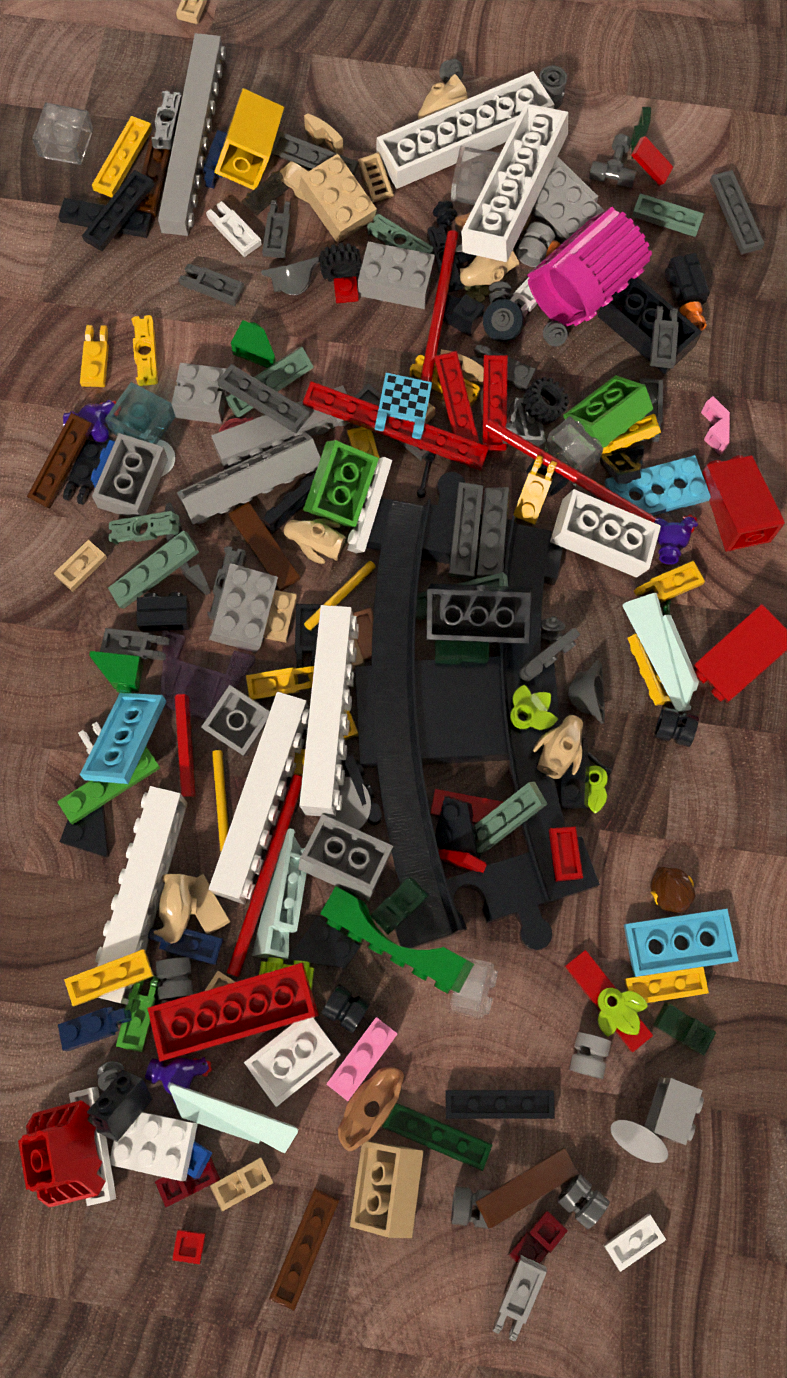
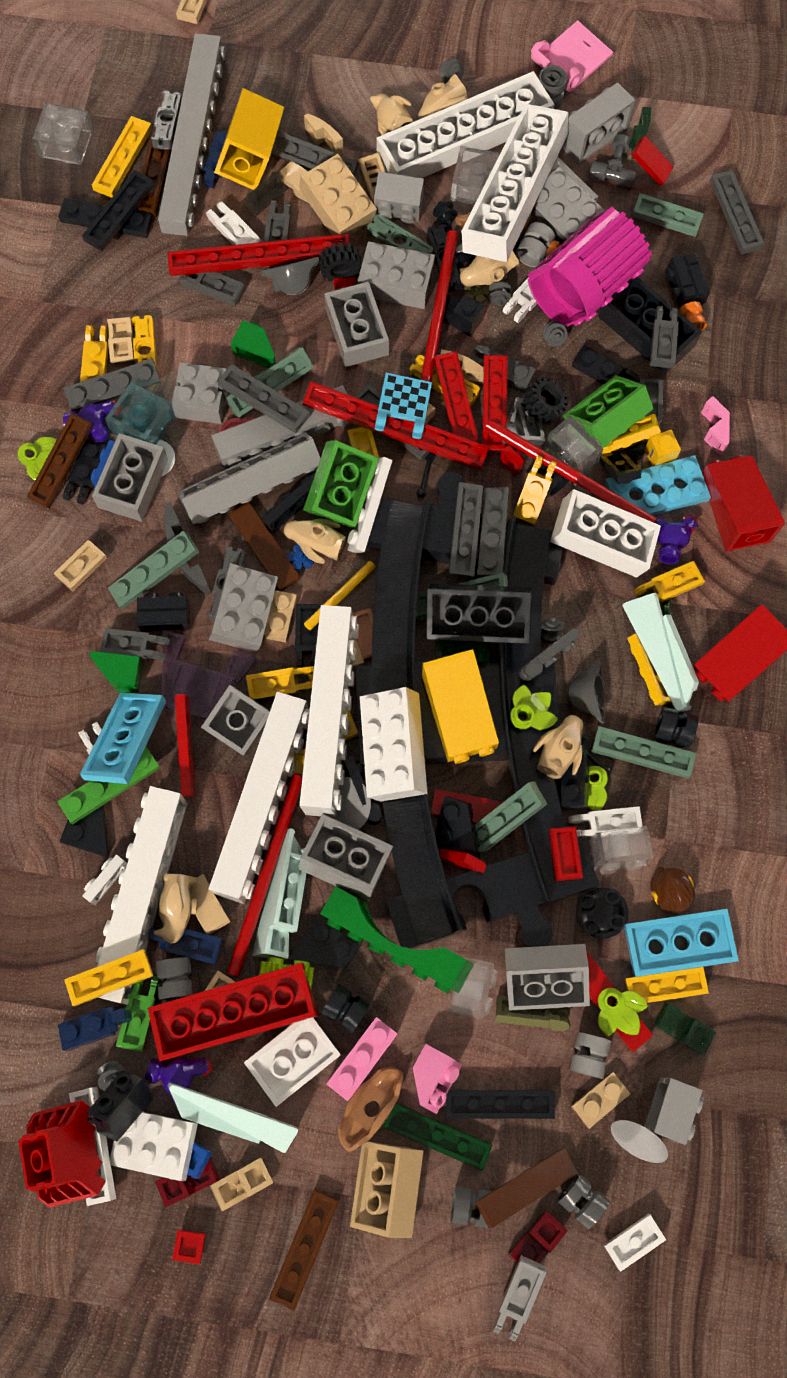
sand green piece [108,511,179,545] -> none
yellow bar [212,750,229,852] -> none
clear green slope [370,877,429,935] -> none
black wheel [483,299,524,342] -> none
none -> lime plate [17,437,57,480]
none -> dark grey plate [63,359,161,411]
none -> white plate [83,855,127,905]
none -> tan slope [107,317,134,363]
none -> red tile [167,233,350,276]
none -> blue plant [286,545,313,571]
none -> light grey brick [324,281,389,367]
none -> white brick [360,687,427,801]
none -> tan animal [370,94,413,135]
none -> light grey brick [374,171,424,223]
none -> bright pink slope [413,1044,462,1114]
none -> yellow slope [422,649,499,764]
none -> olive hinge [495,995,570,1032]
none -> red plate [500,445,525,477]
none -> light grey brick [505,944,590,1010]
none -> bright pink door [531,20,614,92]
none -> light grey brick [562,82,635,165]
none -> white hinge [568,806,643,839]
none -> black hinge [571,345,639,385]
none -> tan plate [571,1072,630,1129]
none -> black dish [577,888,629,939]
none -> clear brick [588,826,654,875]
none -> sand green plate [591,726,696,779]
none -> yellow brick [644,429,681,467]

